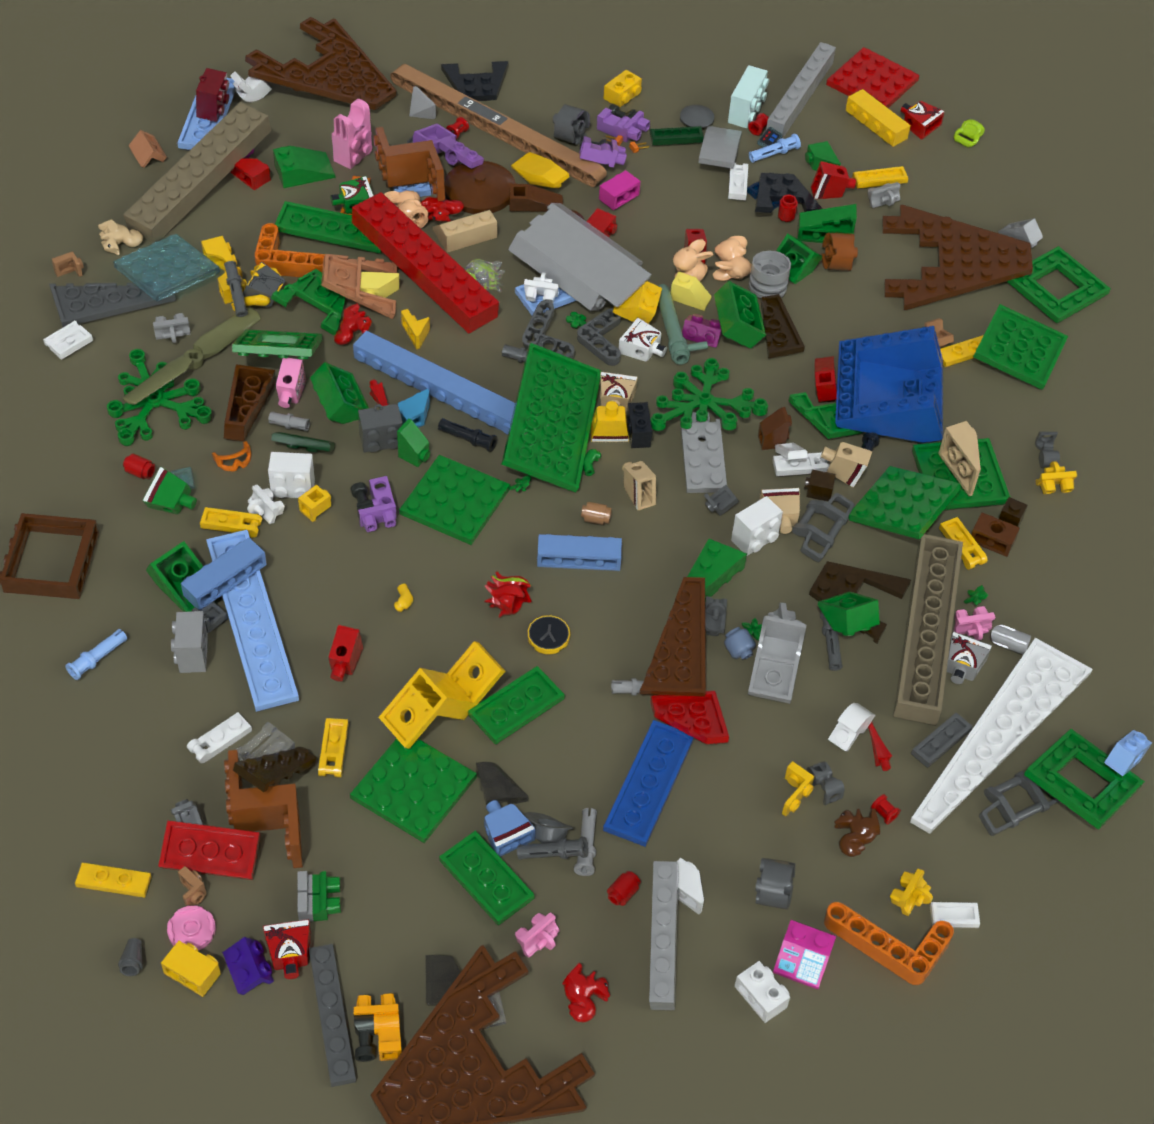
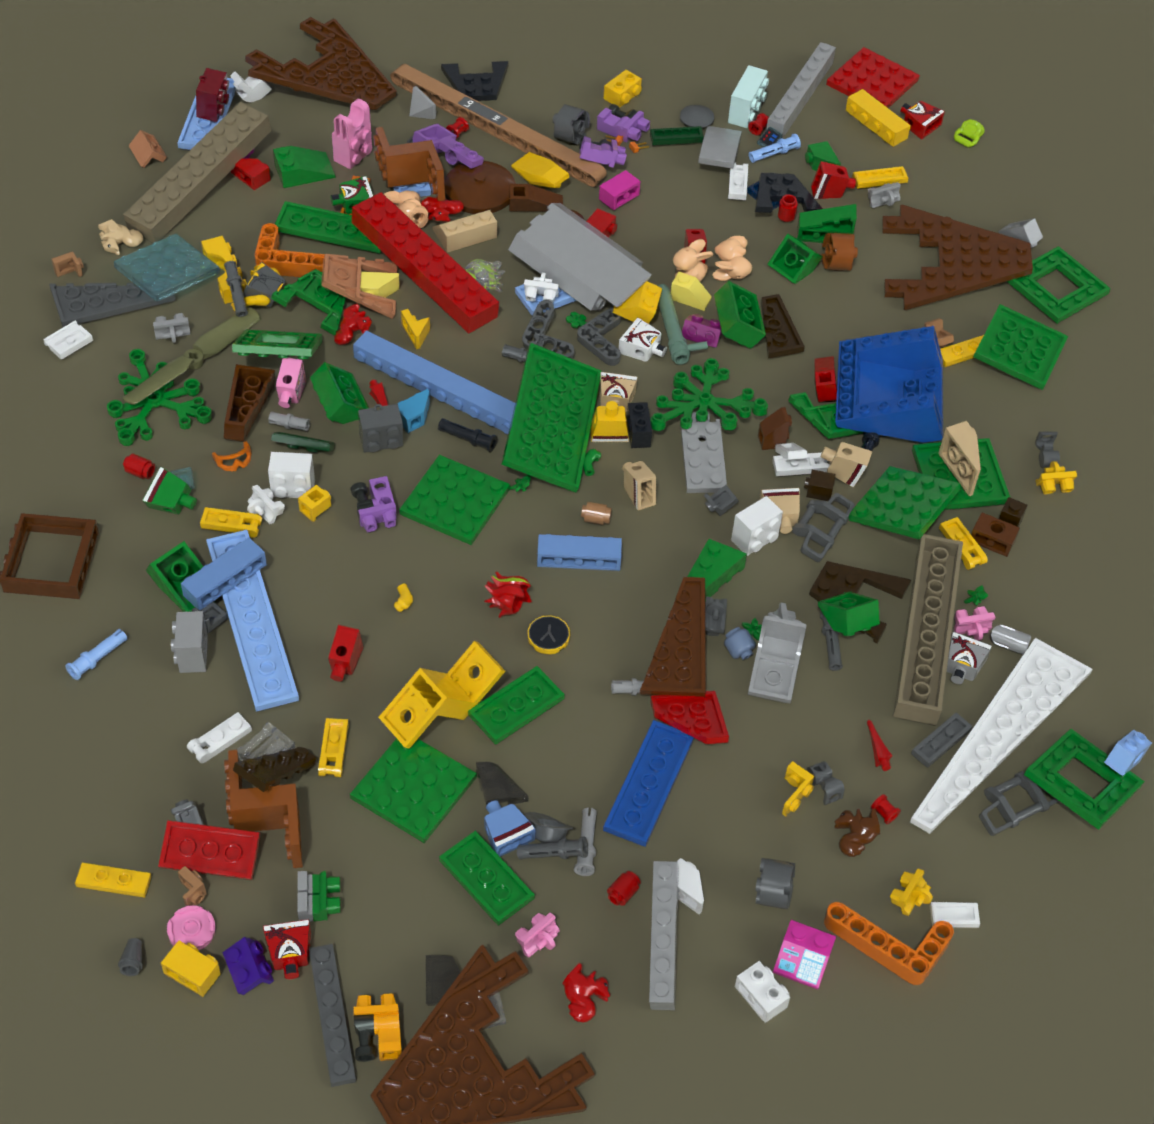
green slope [397,419,430,467] -> none
light grey wheel [749,250,791,298] -> none
white brick [828,703,875,752] -> none

